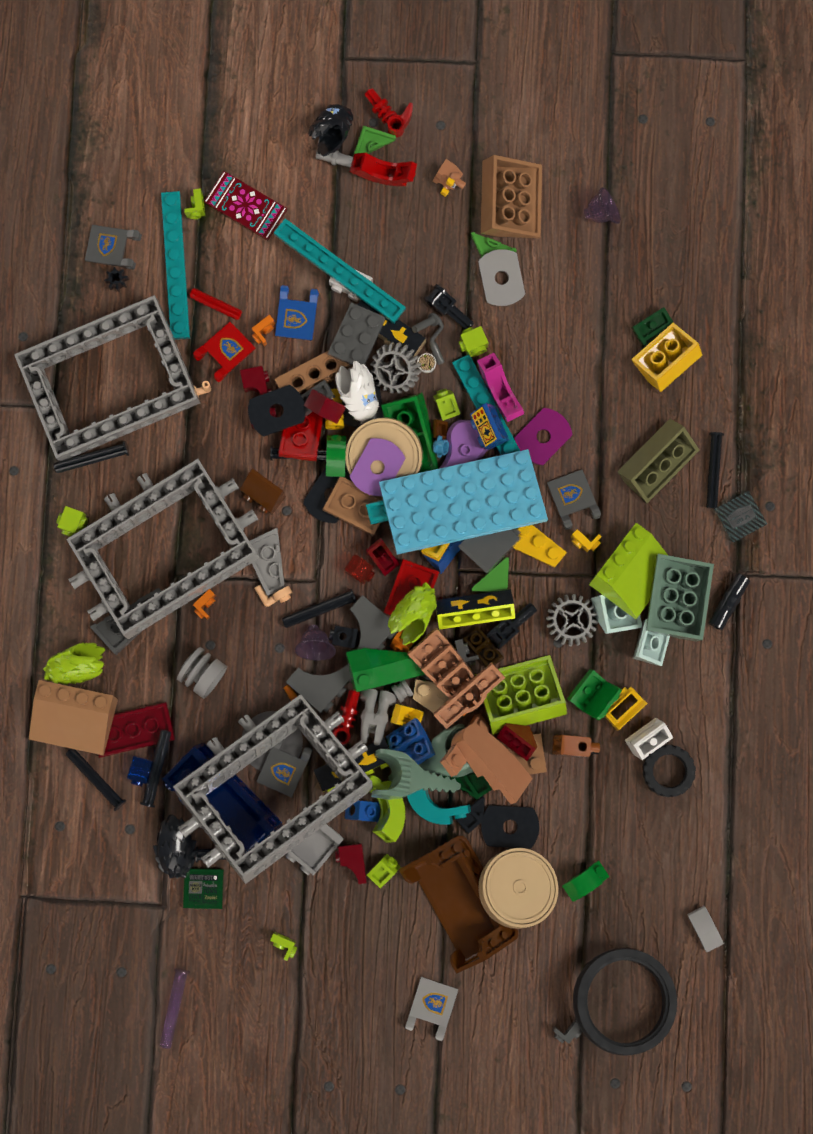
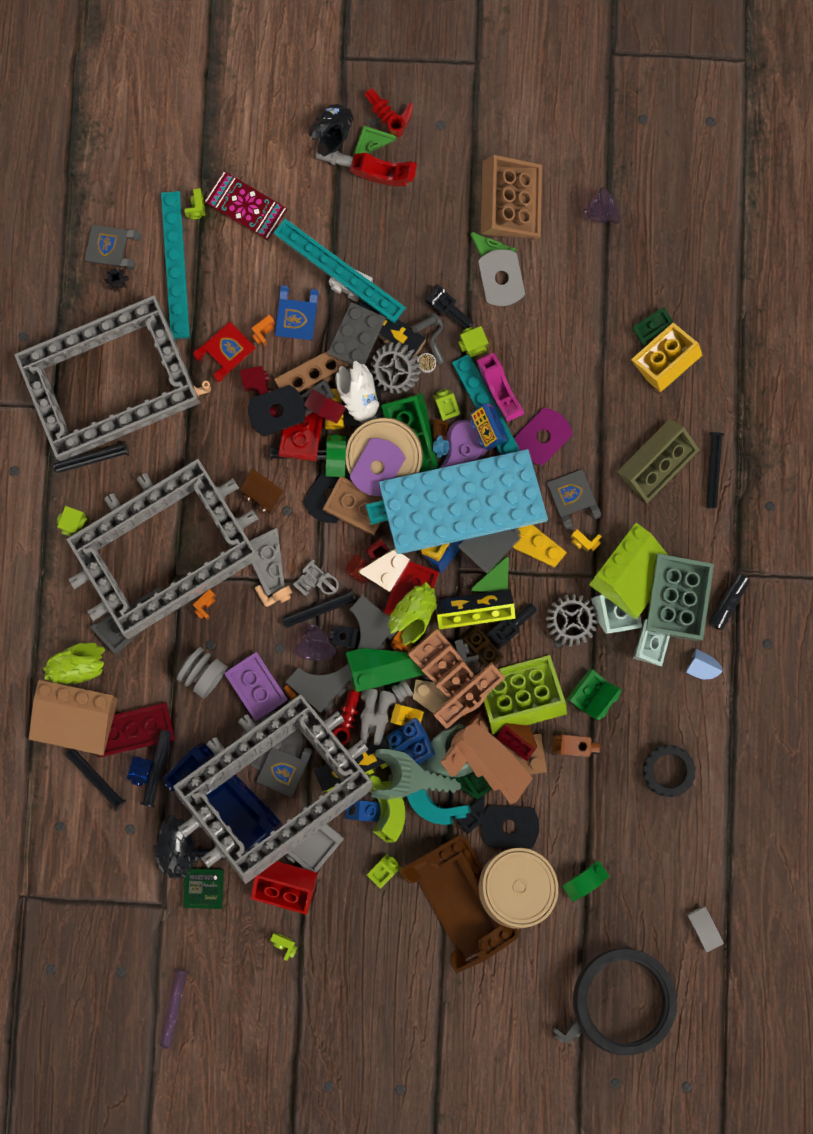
red axle [189,288,242,320] -> none
dark red arch [335,844,367,884] -> none
light grey flag [405,977,459,1041] -> none
nougat piece [433,159,466,197] -> none
yellow window [605,687,648,731] -> none
white brick [625,718,673,760] -> none
tile [714,491,767,543] -> none
none -> medium lavender plate [224,652,288,722]
none -> red brick [251,861,318,915]
none -> light grey piece [293,560,339,596]
none -> wing [358,549,410,592]
none -> light blue brick [686,649,723,680]

